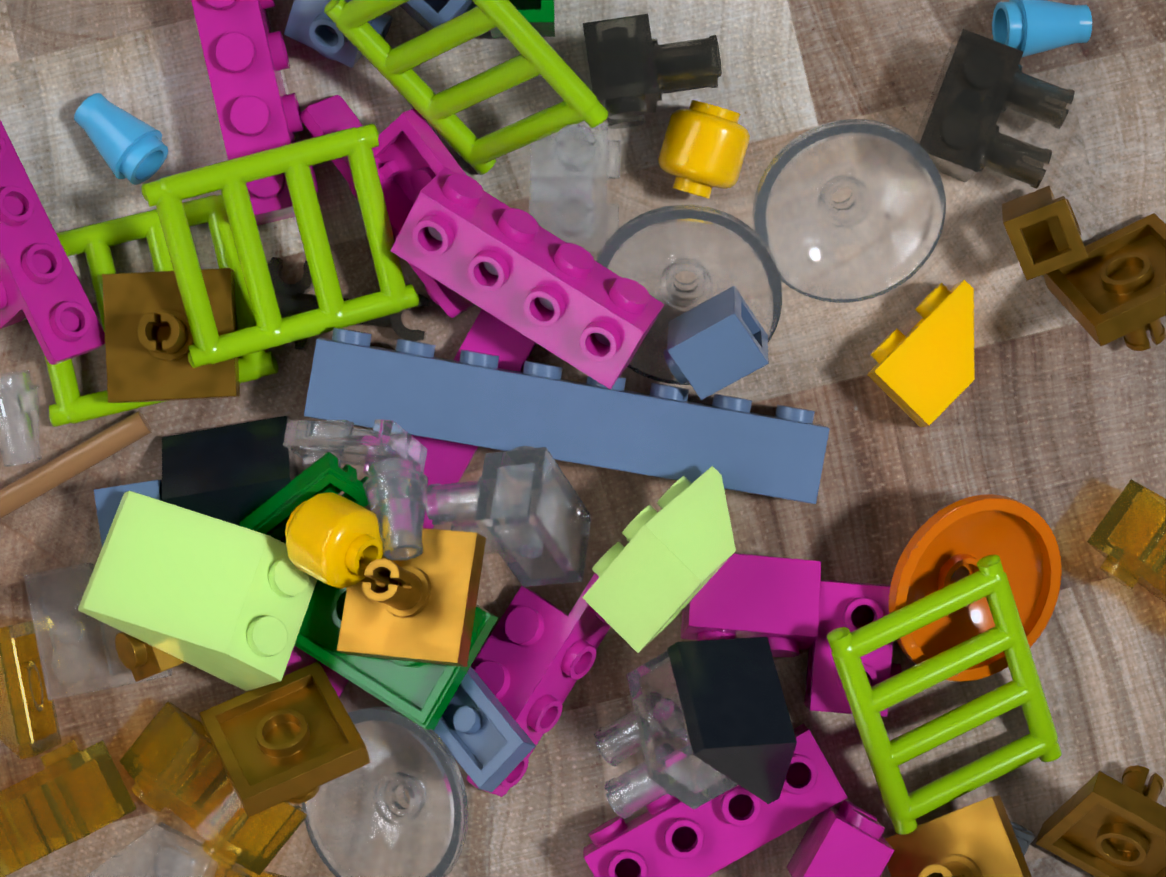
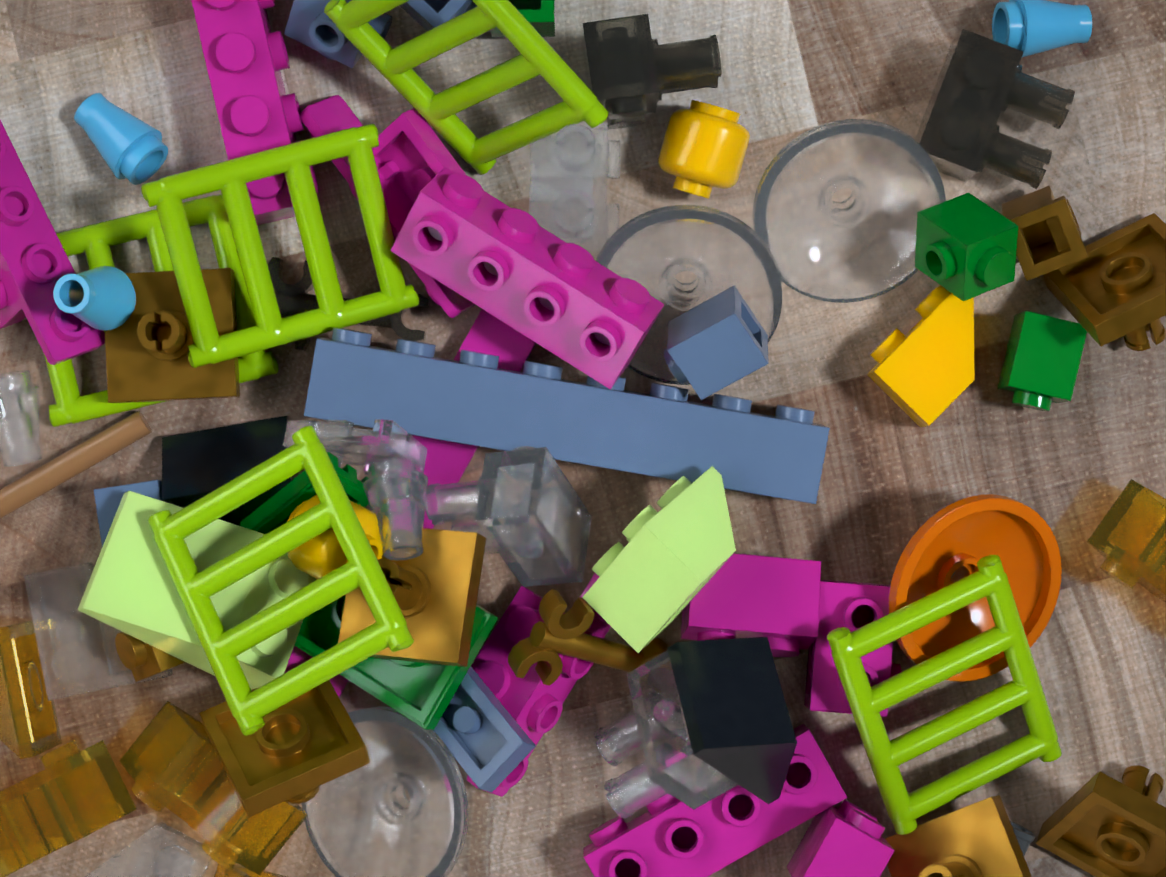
none -> medium azure cone [53,266,136,331]
none -> lime bar [148,426,414,736]
none -> pearl gold bar [508,589,671,692]
none -> green brick [915,192,1019,301]
none -> green brick [997,311,1087,412]

